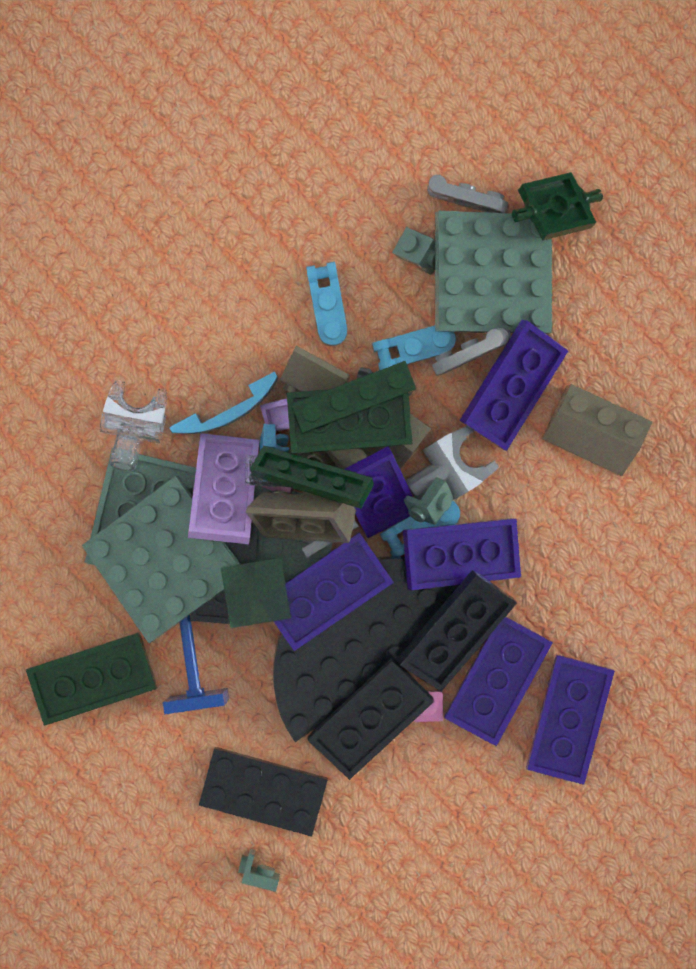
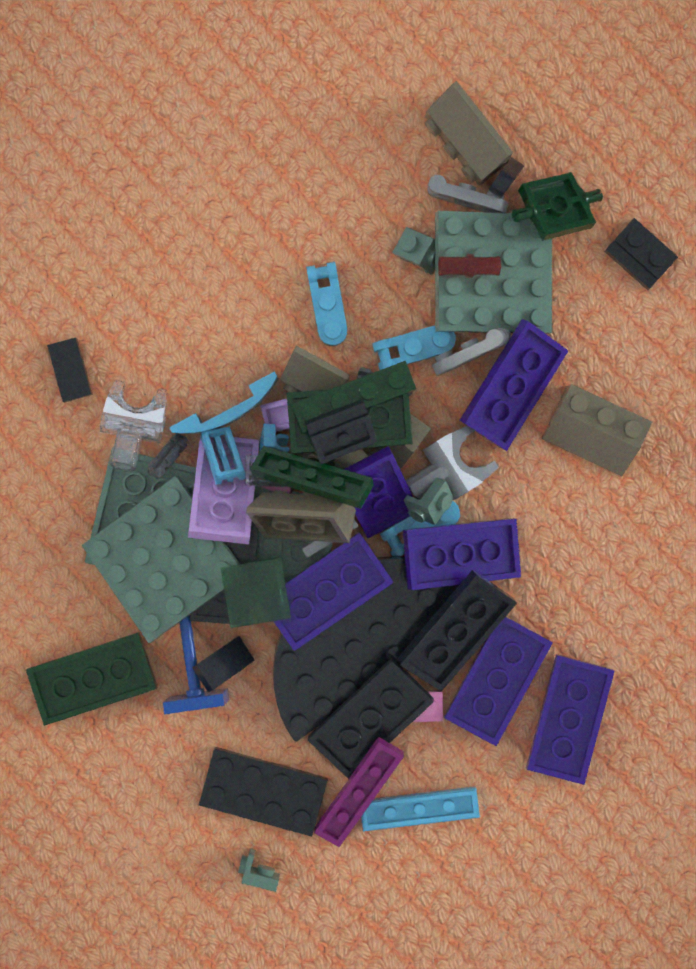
none -> black tile [47,337,93,403]
none -> dark grey axle [147,433,188,479]
none -> black tile [192,636,255,692]
none -> medium azure tile [201,426,246,485]
none -> black plate [304,399,378,464]
none -> magenta plate [314,737,404,847]
none -> medium azure tile [361,786,480,831]
none -> dark tan slope [425,81,513,186]
none -> clear red pin [438,254,501,278]
none -> black beam [489,157,524,199]
none -> black plate [604,218,678,290]

